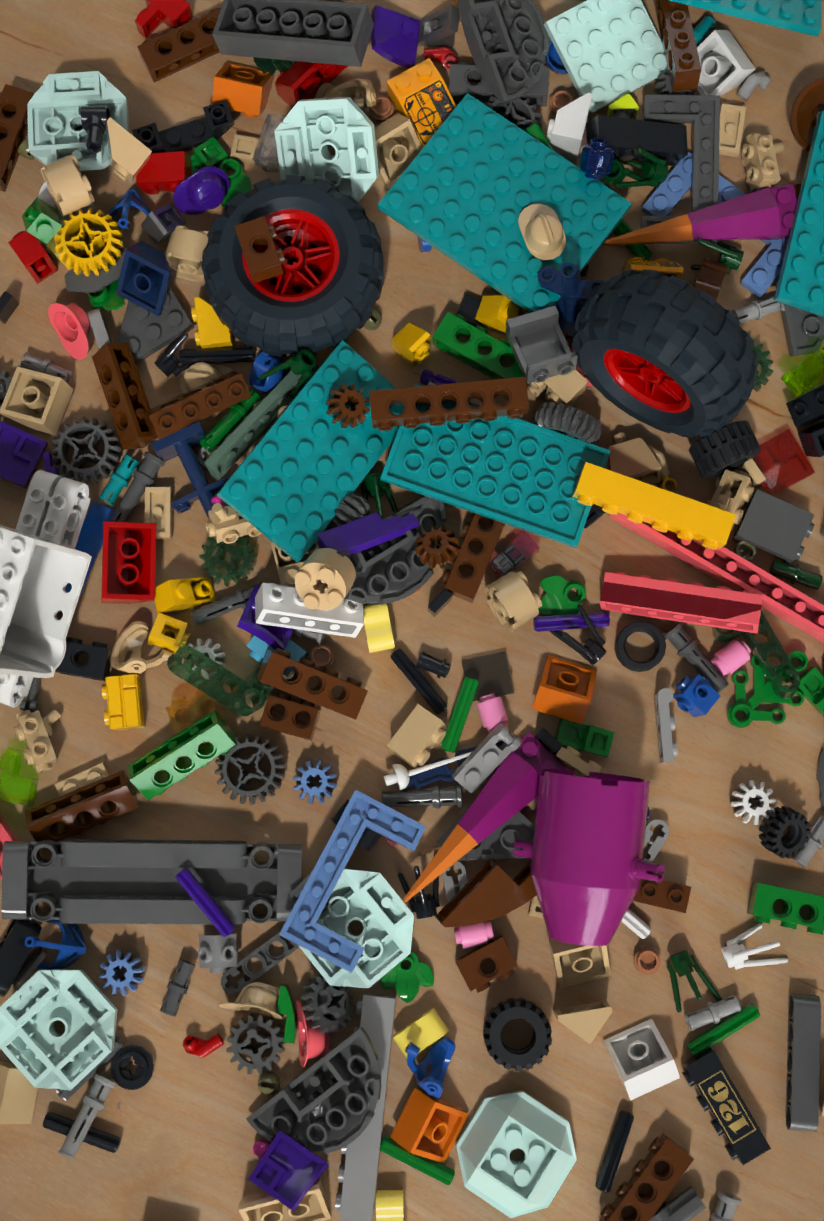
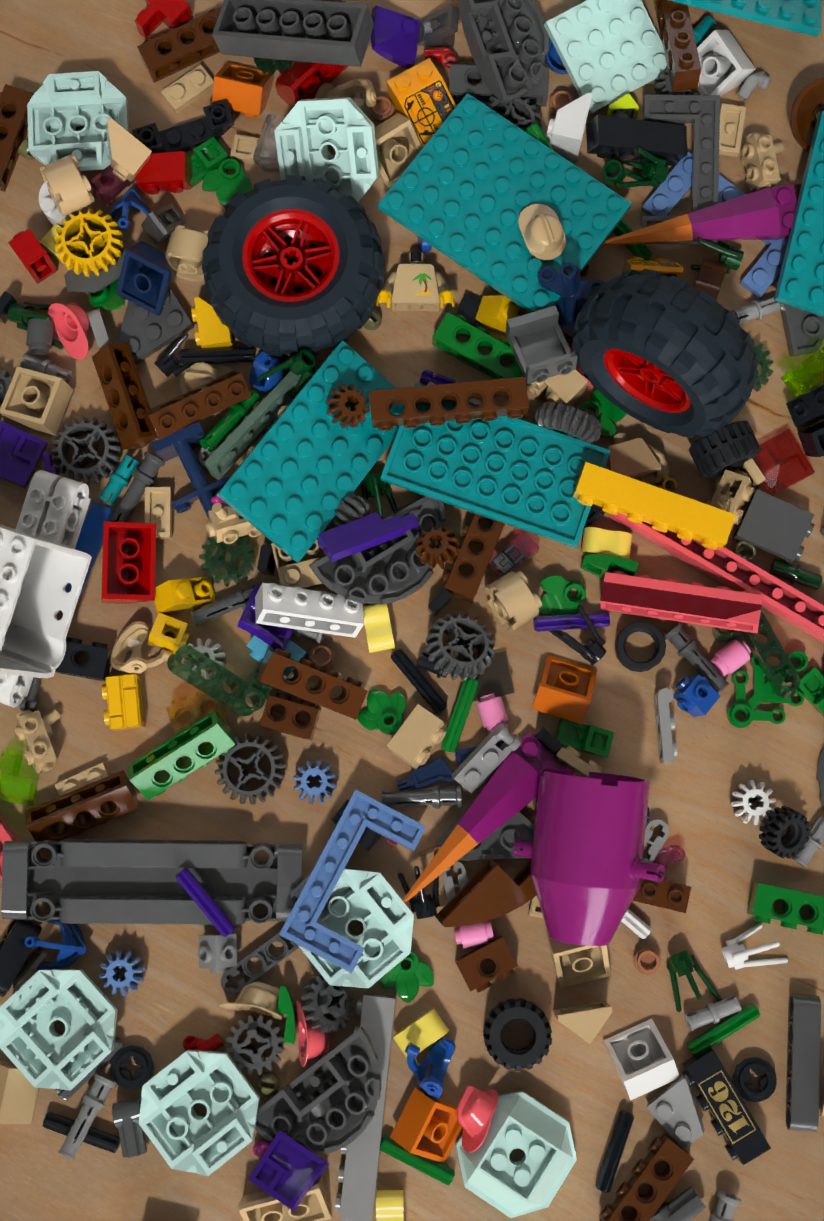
green brick [22,197,62,244] -> none
black pin [81,105,110,153] -> none
dark grey pin [160,959,196,1017] -> none
dark purple piece [173,166,229,215] -> none
reddish brown brick [234,216,286,283] -> none
tan brick [295,548,356,610] -> none
white sword [383,751,473,790] -> none
yellow slope [391,323,430,368] -> none
clear blue head [579,138,615,179] -> none
none -> dark green plant [8,302,63,349]
none -> dark grey brick [26,318,54,355]
none -> clear pink leg [90,164,136,207]
none -> dark grey piece [112,1098,147,1158]
none -> light aqua piece [139,1050,260,1176]
none -> tan plate [161,64,214,114]
none -> black tile [257,545,276,576]
none -> green plate [357,689,407,735]
none -> tan torso [376,251,455,311]
none -> dark grey gear [425,612,495,682]
none -> coral piece [456,1086,498,1153]
none -> green plate [578,390,627,437]
none -> light yellow axle [581,527,633,559]
none -> green slope [581,554,639,579]
none -> light grey wing [646,1074,705,1149]
none -> clear pink arm [654,845,686,874]
none -> black gear [732,1057,777,1102]

